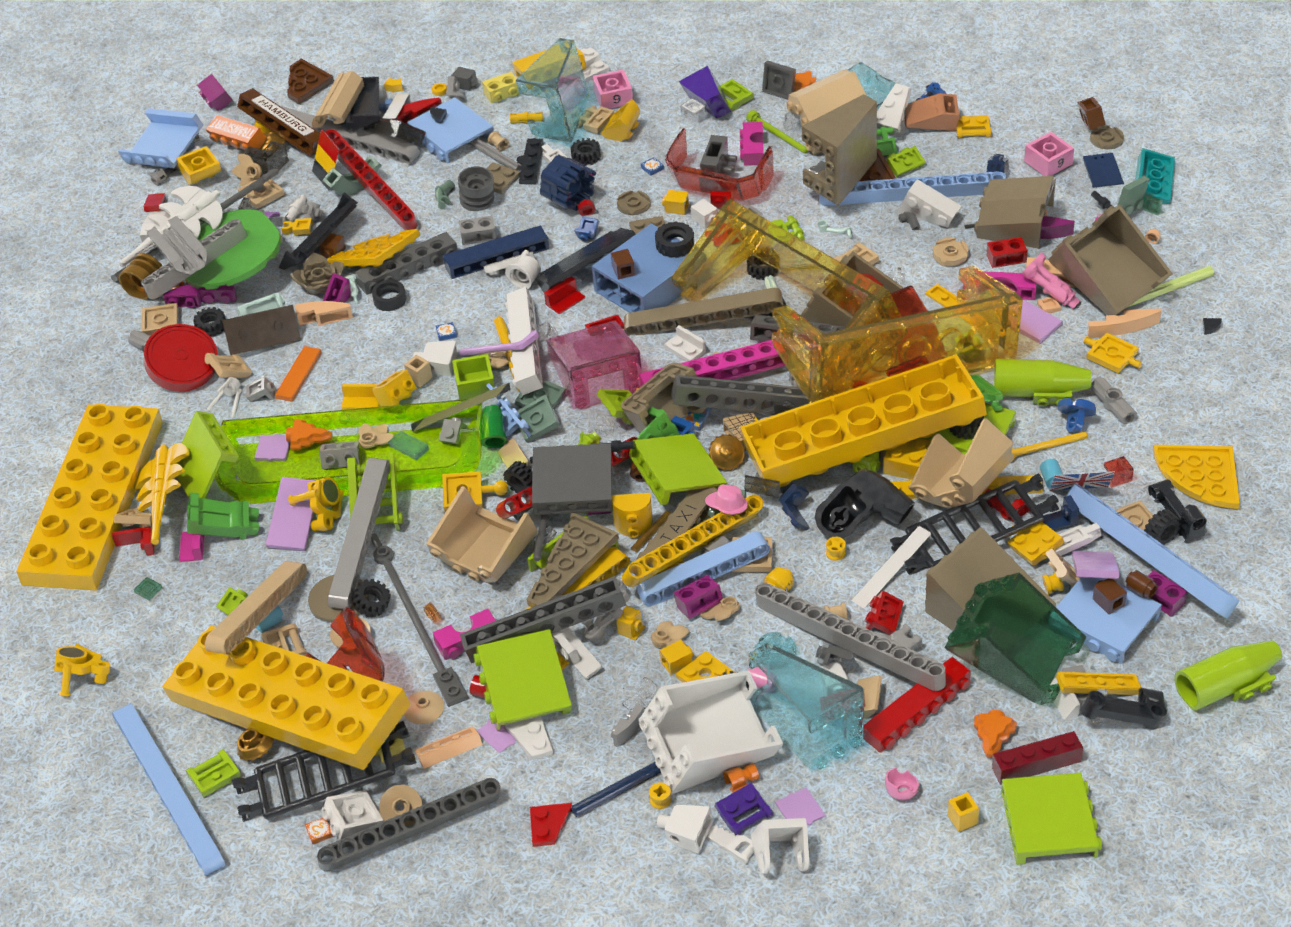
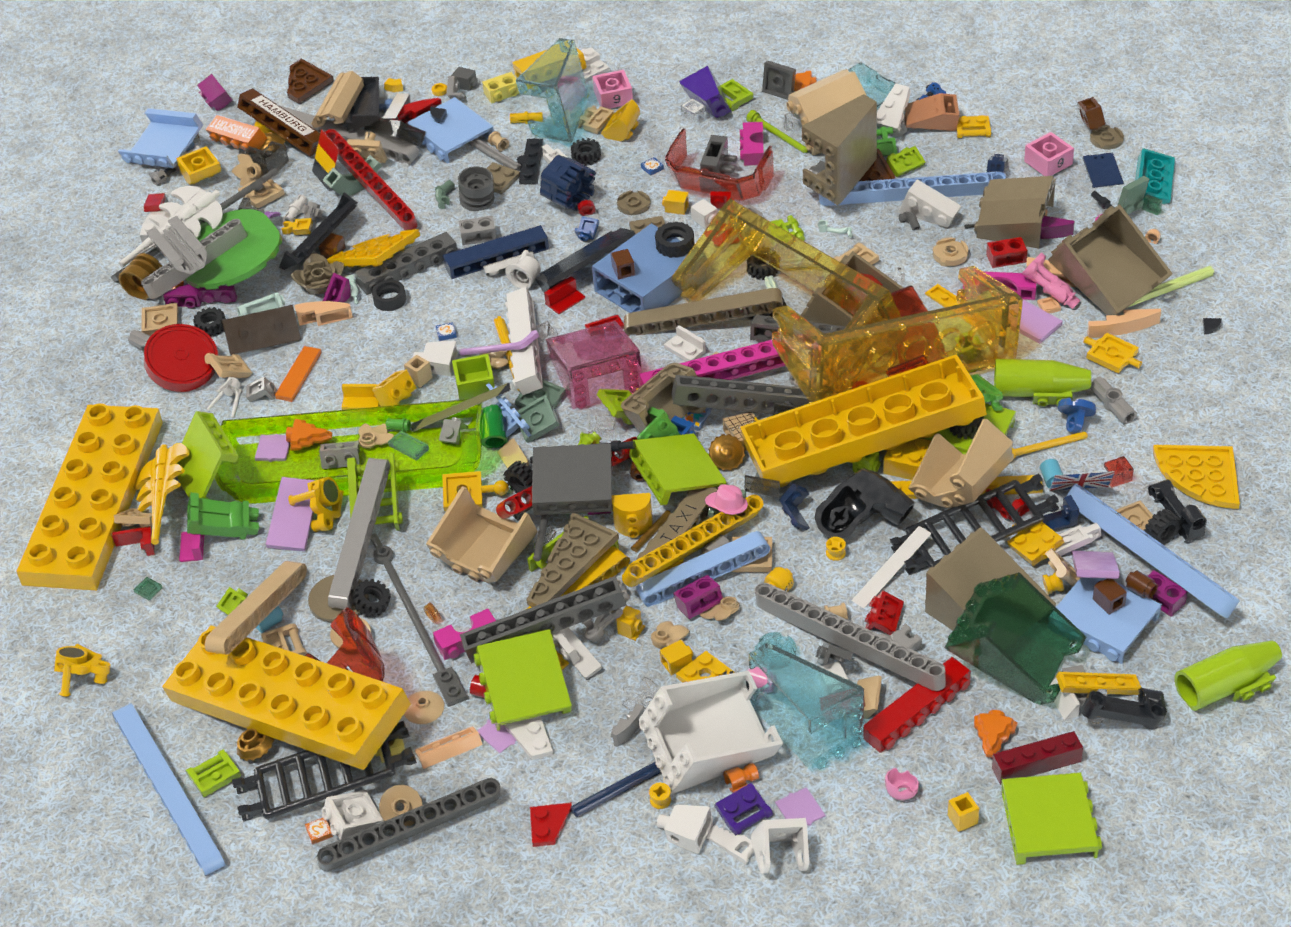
none -> tan plate [347,132,387,163]
none -> bright green pin [386,418,411,433]

